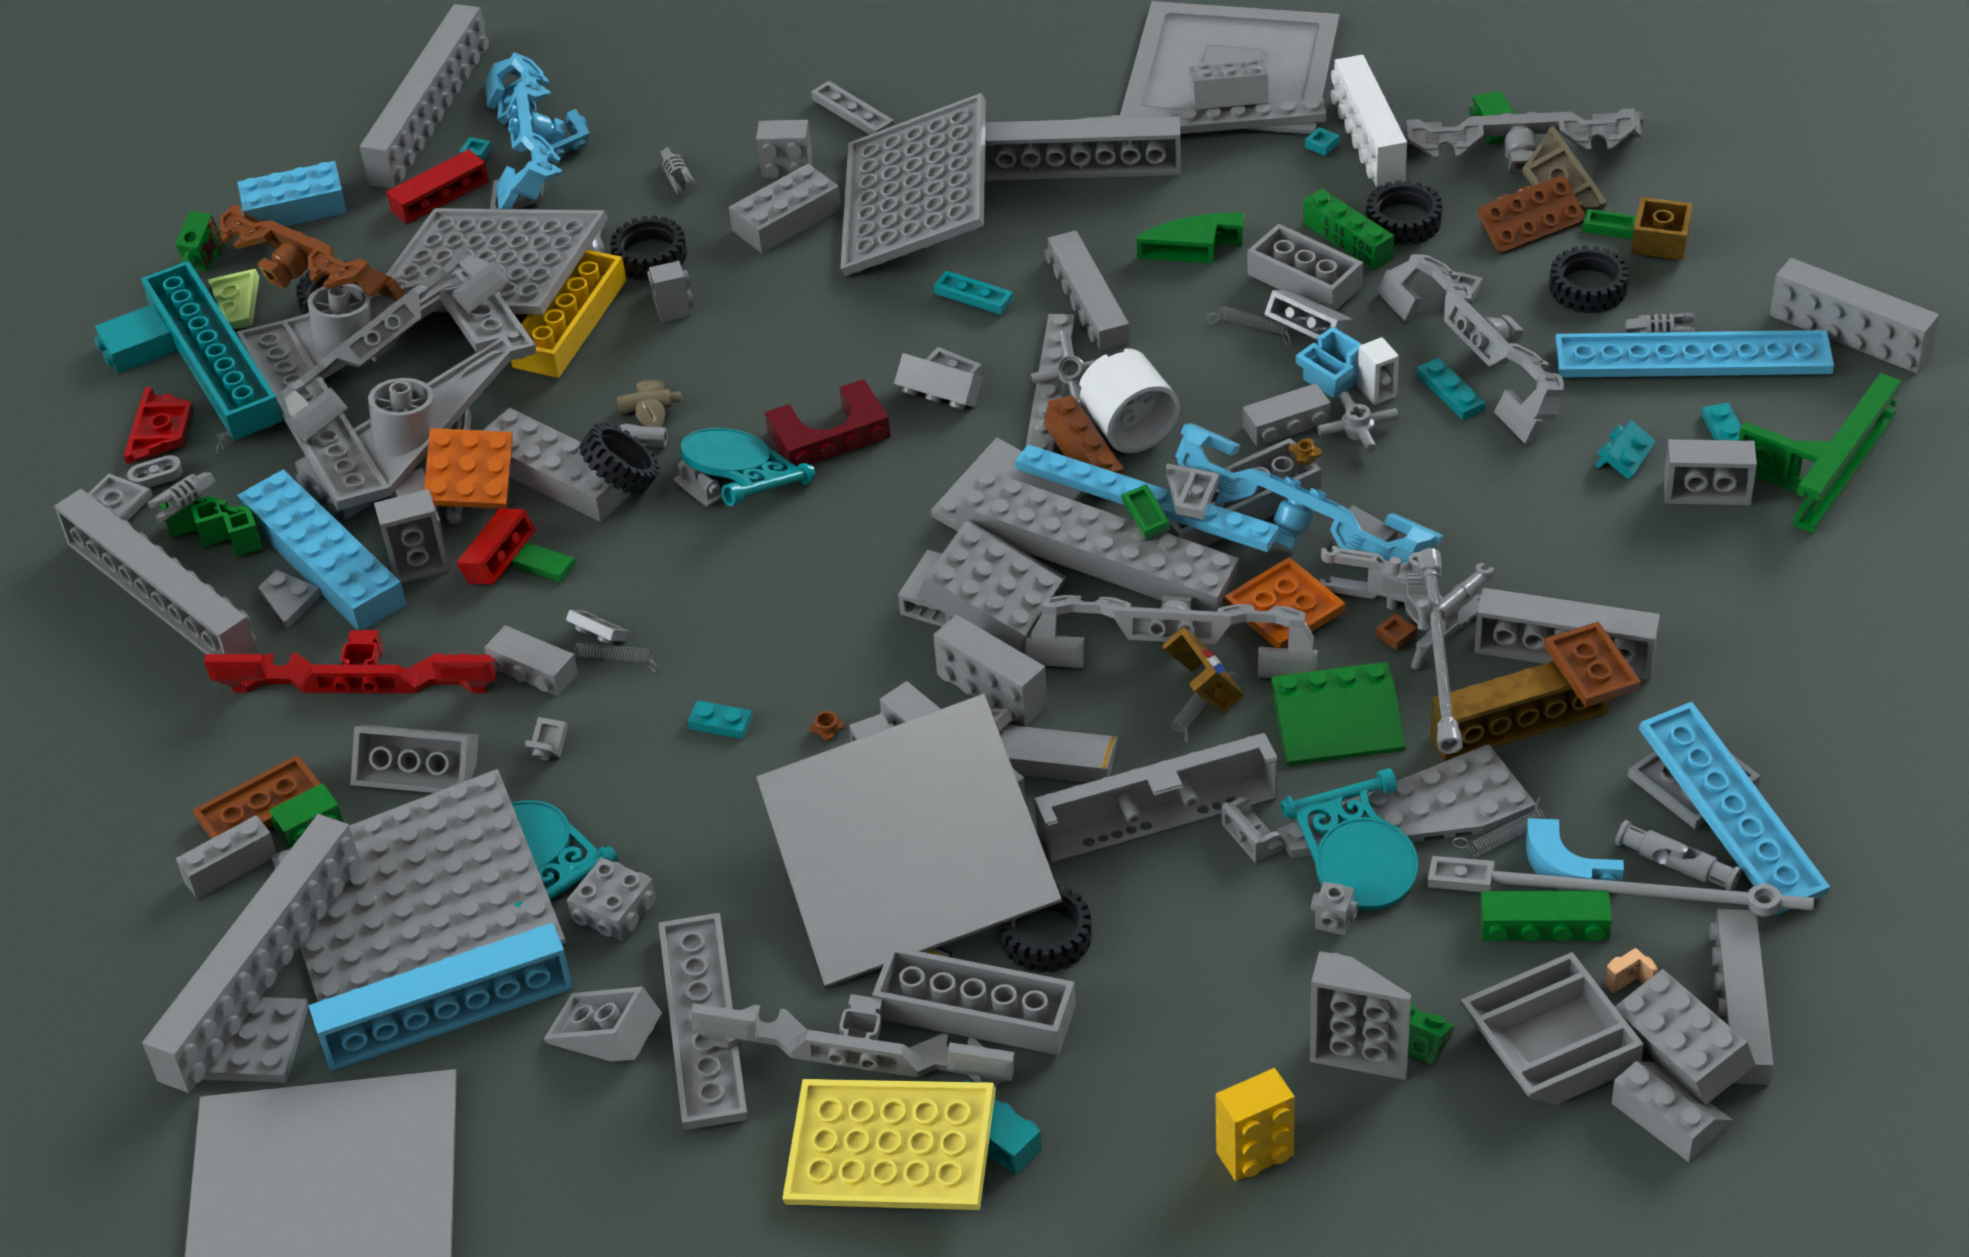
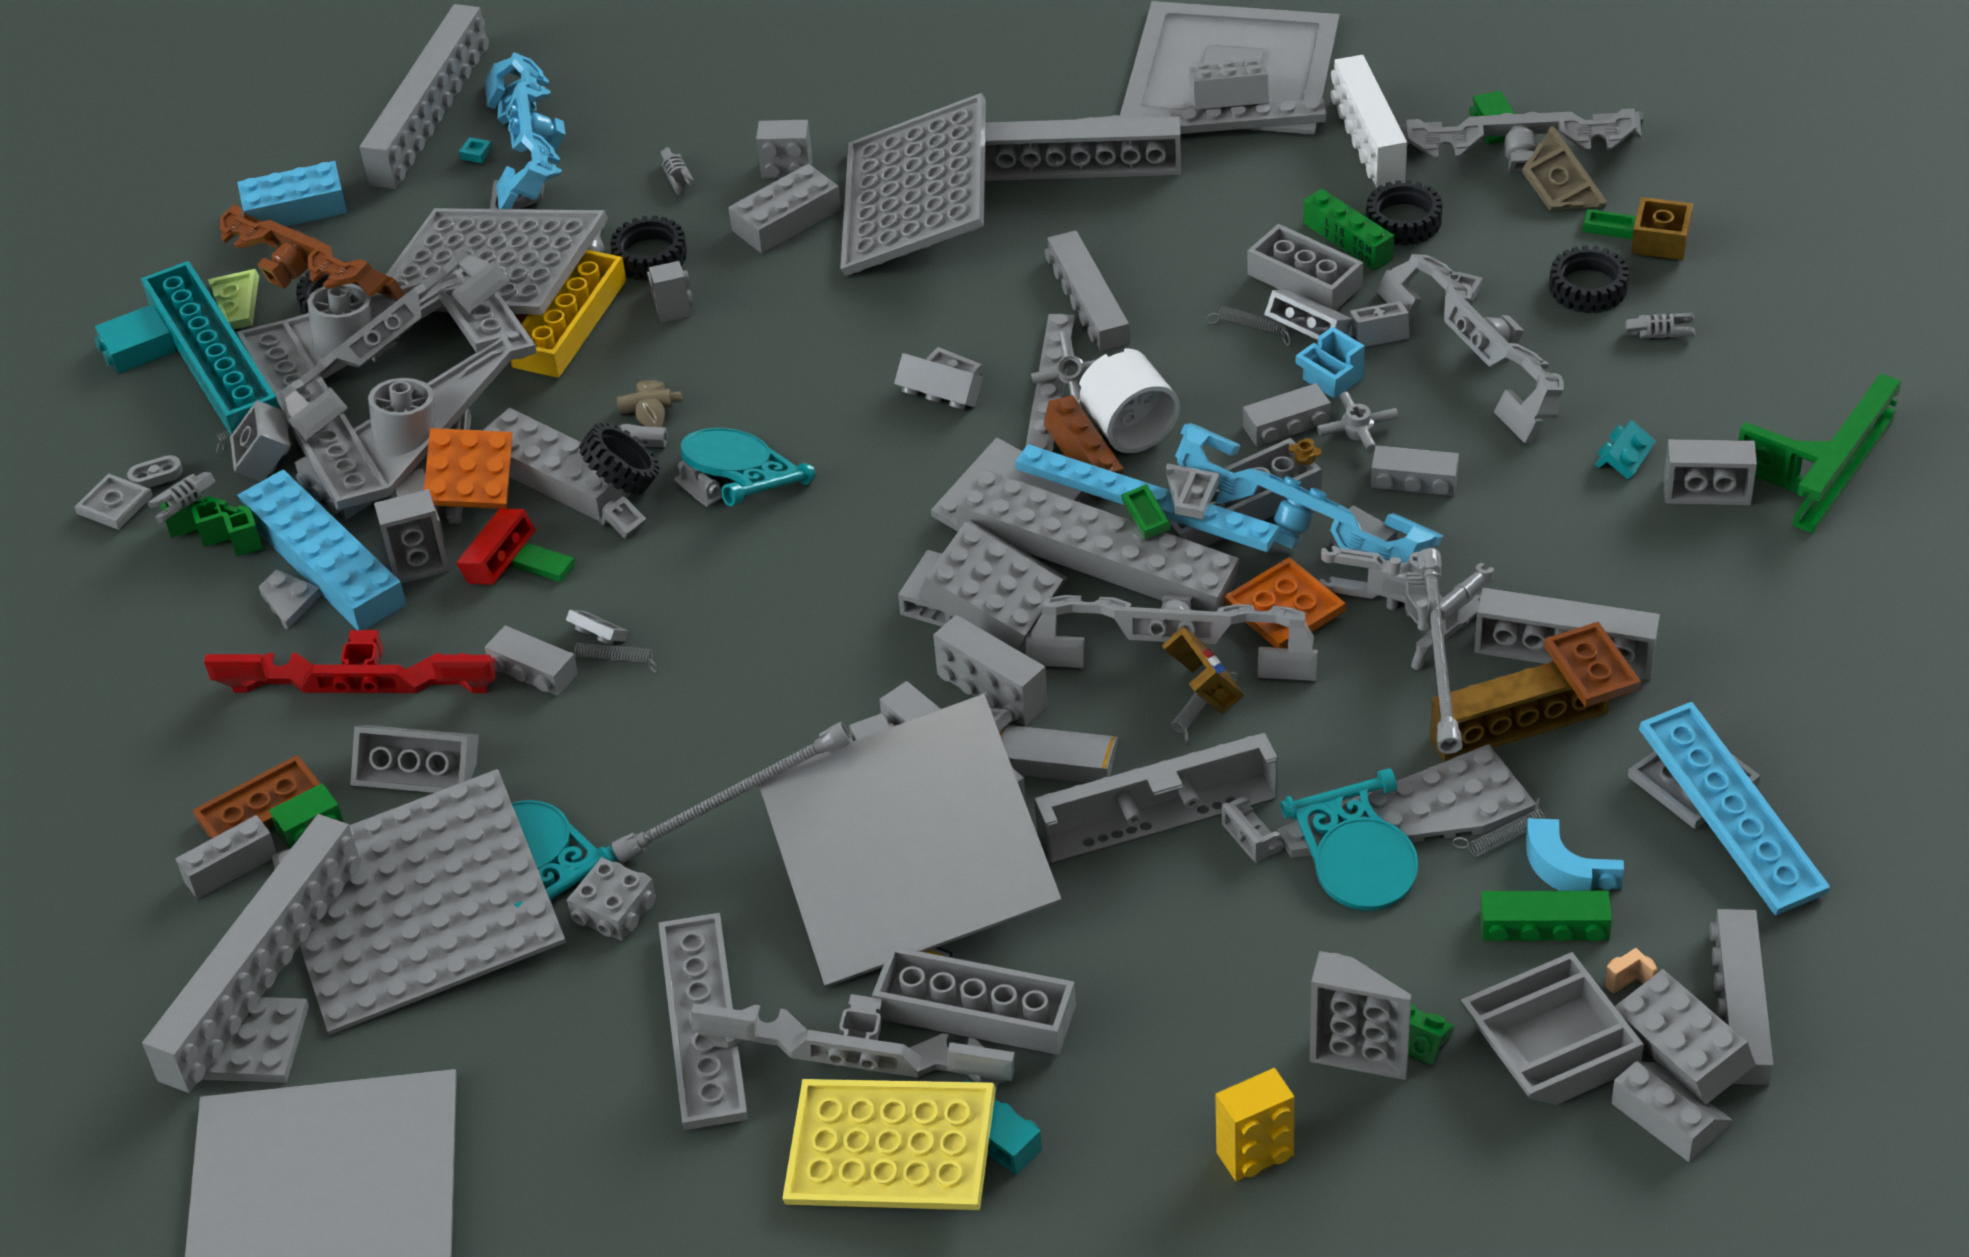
light grey brick [54,489,258,654] -> none
red wing [124,387,194,464] -> none
green torso [176,211,226,271] -> none
medium azure brick [308,923,573,1072] -> none
red brick [386,149,489,225] -> none
light grey bracket [525,717,569,760] -> none
light grey slope [544,986,662,1062] -> none
medium azure bracket [551,109,590,158] -> none
teal plate [687,700,753,739] -> none
dark red arch [765,379,891,467] -> none
dark orange plate [809,711,845,740] -> none
light grey plate [811,81,894,135] -> none
teal plate [933,271,1014,315] -> none
black tyre [999,884,1092,973] -> none
green slope [1136,212,1245,264] -> none
green slope [1271,662,1406,766] -> none
teal plate [1305,127,1340,156] -> none
light grey brick [1311,882,1358,936] -> none
white brick [1358,337,1399,405] -> none
dark orange plate [1375,613,1417,651] -> none
teal plate [1417,357,1486,420] -> none
light grey bar [1428,856,1814,916] -> none
dark orange bracket [1478,176,1585,253] -> none
medium azure plate [1555,330,1834,378] -> none
light grey piece [1615,820,1742,891] -> none
teal plate [1701,403,1741,441] -> none
light grey brick [1770,258,1940,373] -> none
none -> light grey brick [230,400,291,482]
none -> light grey bracket [600,496,646,539]
none -> light grey hose [612,722,852,864]
none -> light grey hinge [1350,301,1410,347]
none -> light grey brick [1371,445,1459,496]

